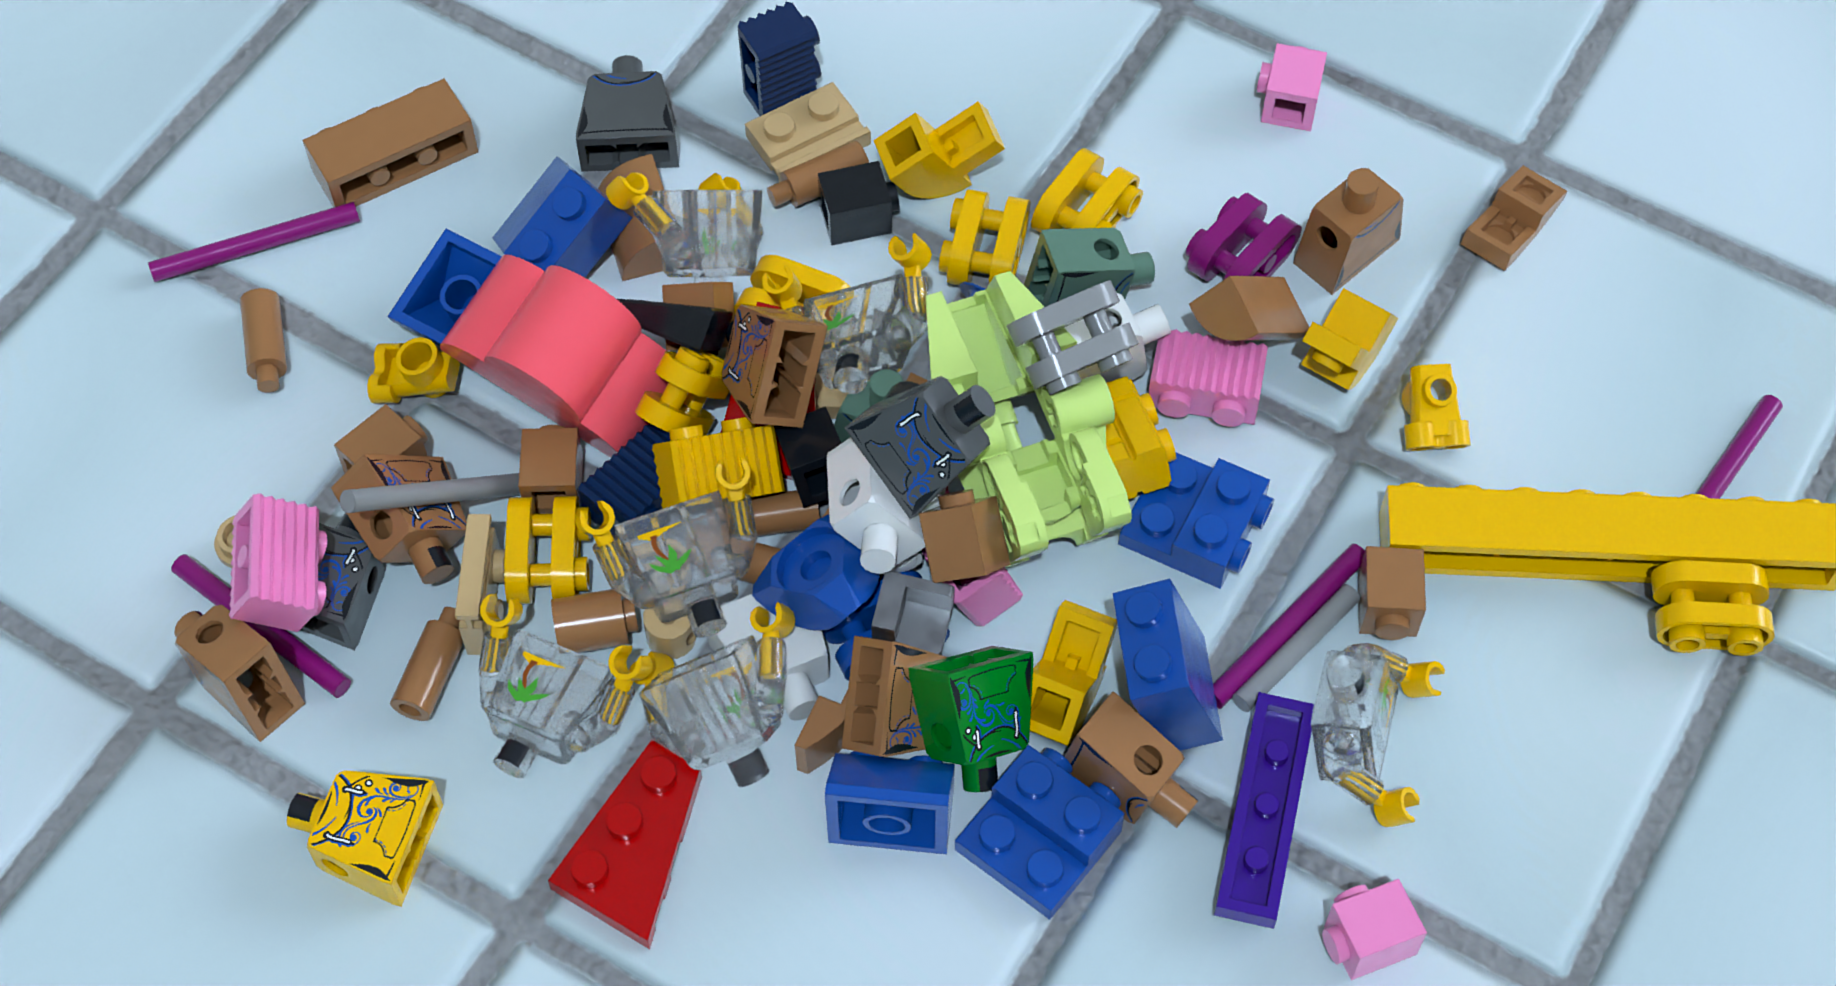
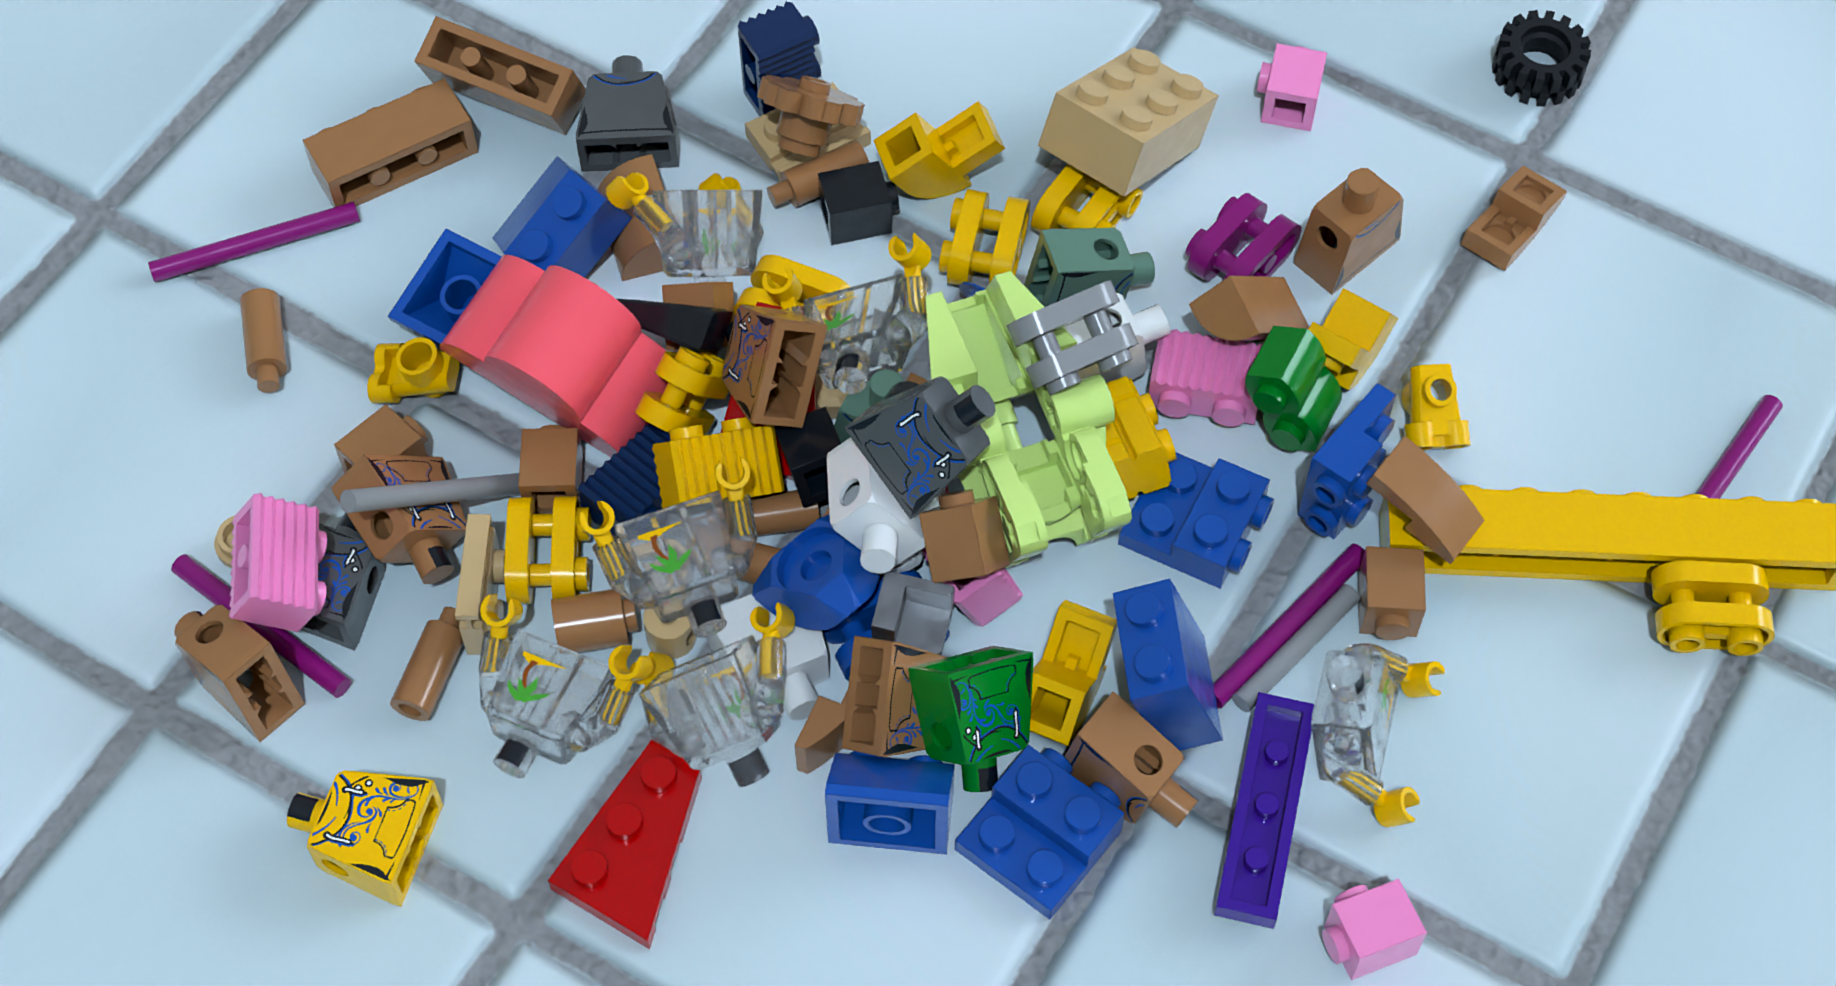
none -> medium nougat brick [414,16,586,135]
none -> medium nougat plant [757,75,865,157]
none -> tan brick [1038,47,1219,197]
none -> green brick [1245,325,1342,452]
none -> blue plate [1298,383,1396,539]
none -> medium nougat slope [1366,436,1485,564]
none -> black tyre [1492,10,1591,107]

